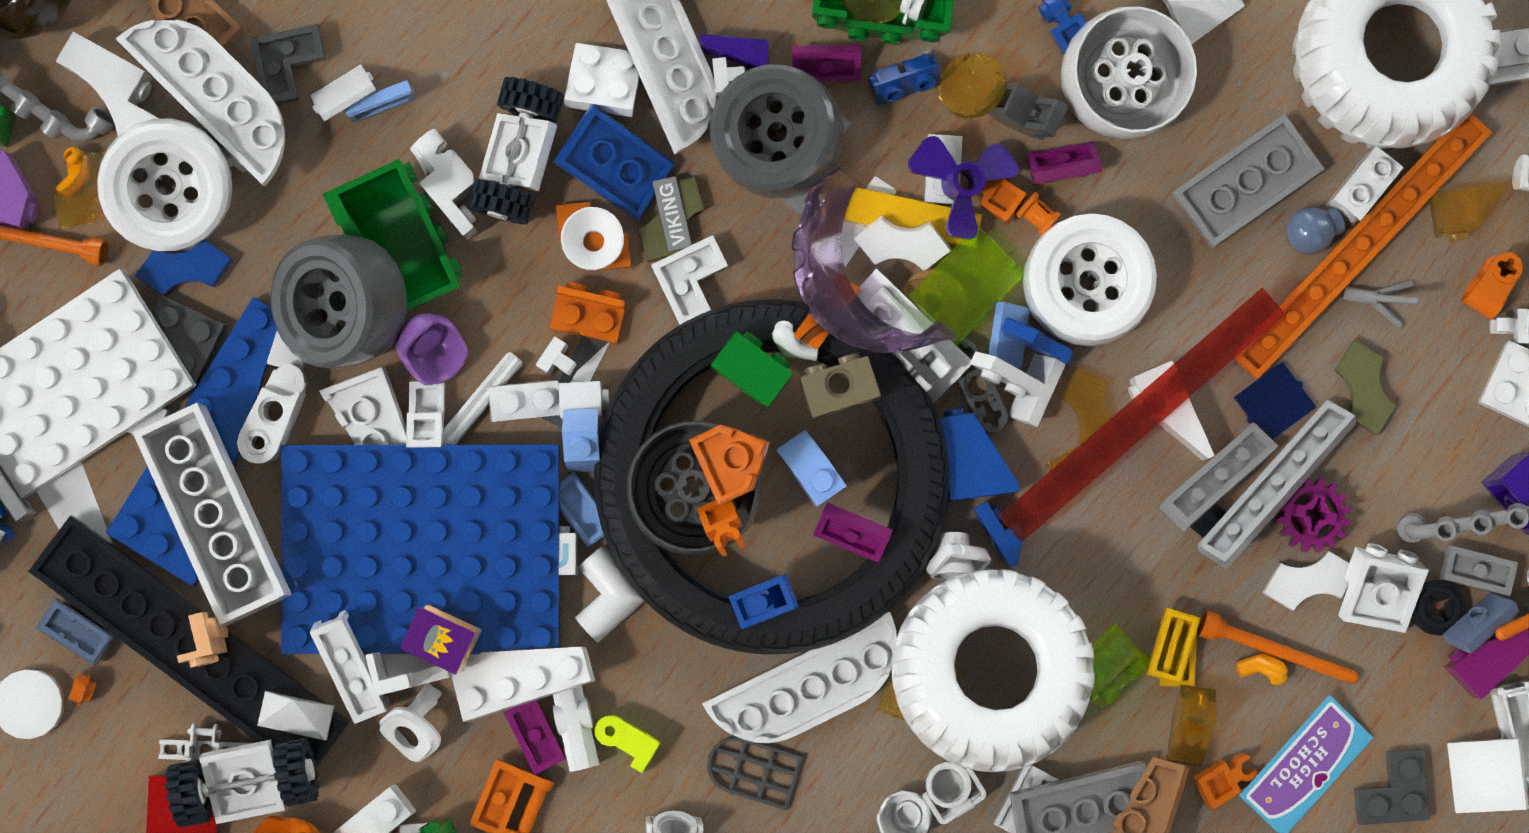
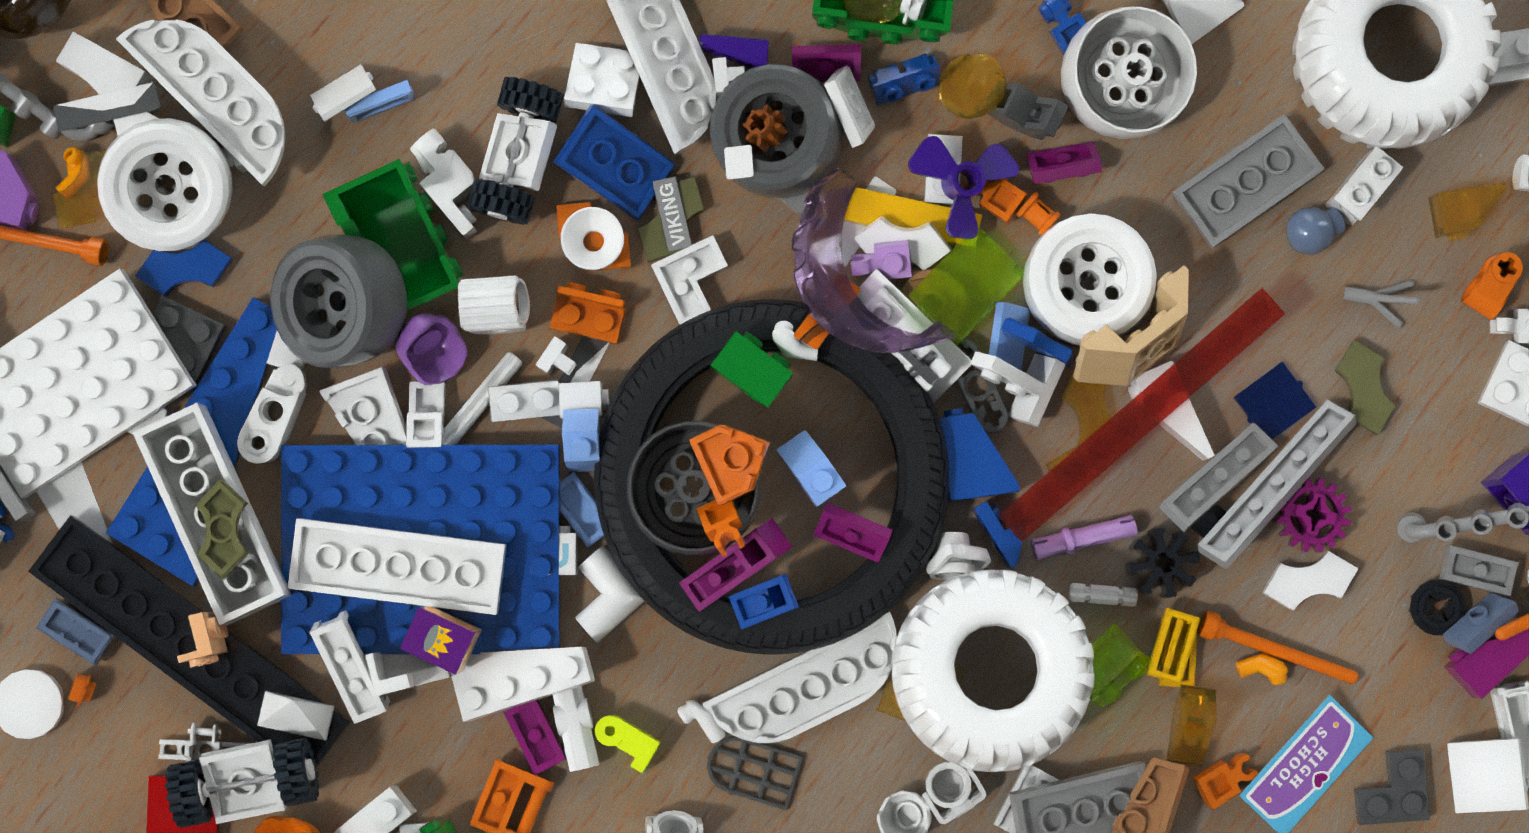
dark grey plate [250,24,326,105] -> none
white piece [379,683,442,762] -> none
dark tan brick [799,353,881,420] -> none
orange plate [1230,113,1493,380] -> none
white plate [1338,543,1429,633] -> none
none -> dark grey sticker [53,82,161,132]
none -> olive tile [196,479,249,580]
none -> white plate [288,518,507,615]
none -> white piece [458,276,530,334]
none -> white arm [677,700,726,743]
none -> magenta slope [679,518,793,612]
none -> white sticker [724,145,754,179]
none -> dark orange gear [743,105,789,151]
none -> white tile [824,66,875,148]
none -> lavender plate [850,240,912,279]
none -> lavender pin [1031,514,1137,560]
none -> white axle [1069,583,1138,607]
none -> tan slope [1073,266,1189,386]
none -> black gear [1125,528,1200,598]

